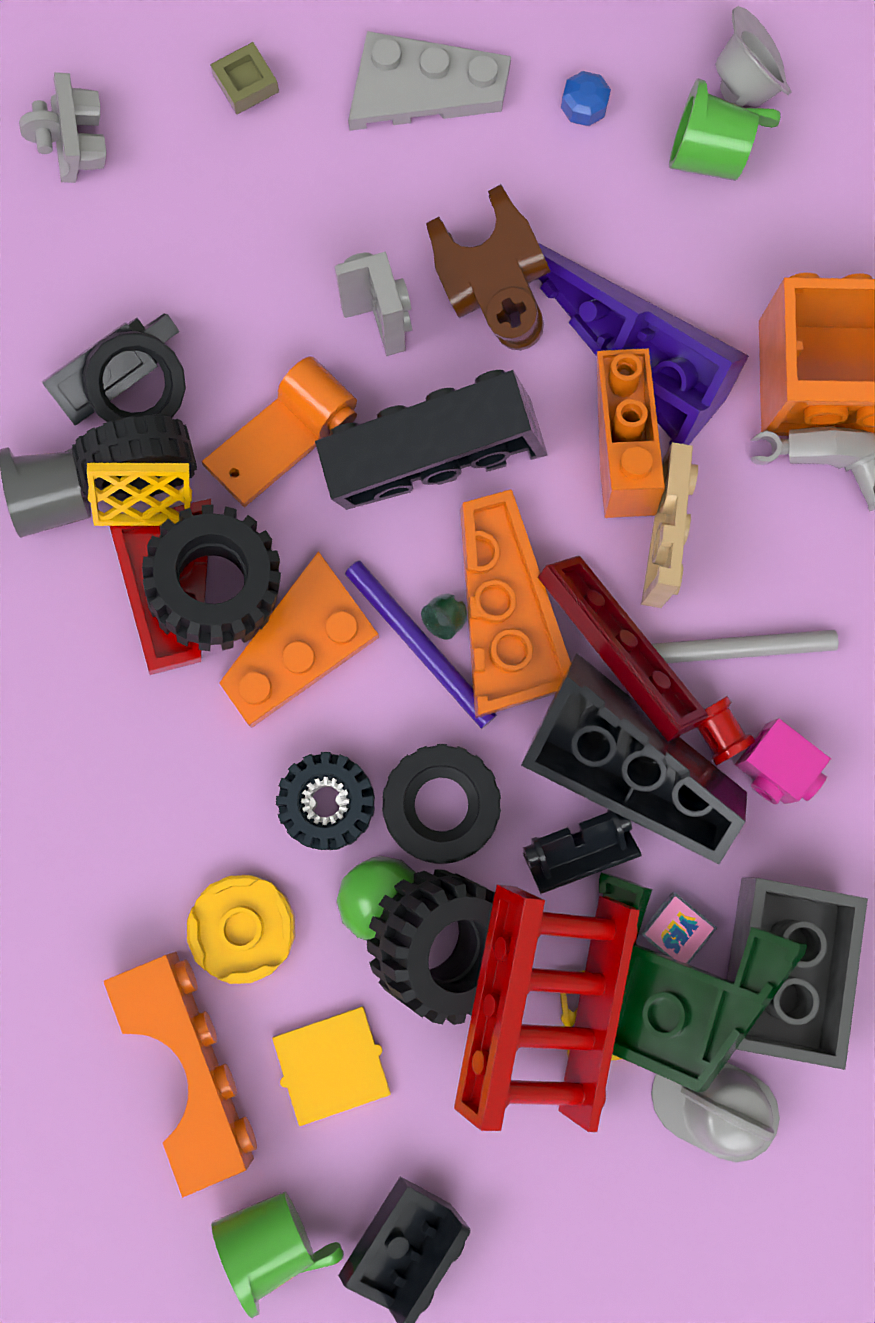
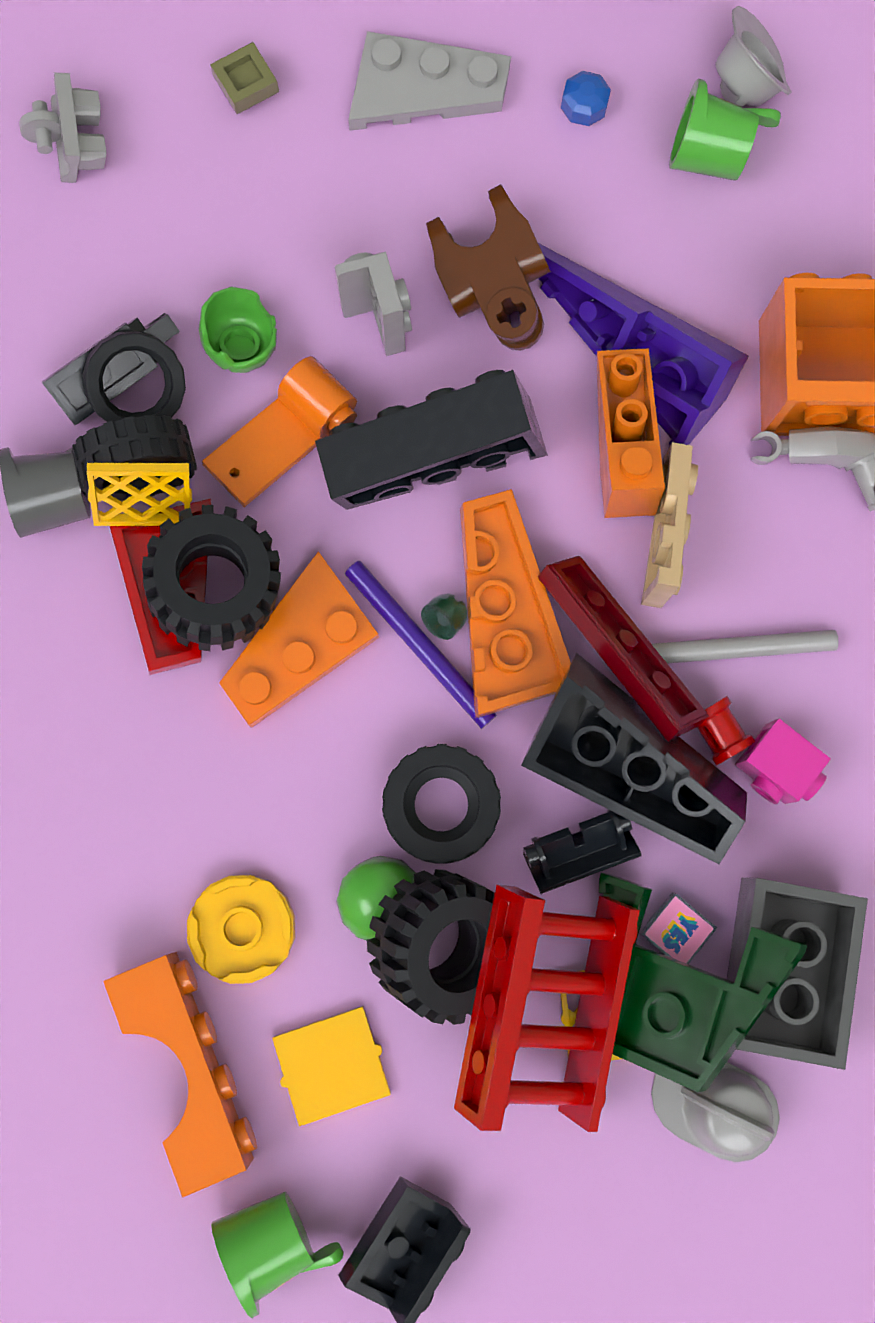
black bush [276,752,375,850] -> none
none -> bright green hair [199,286,277,373]

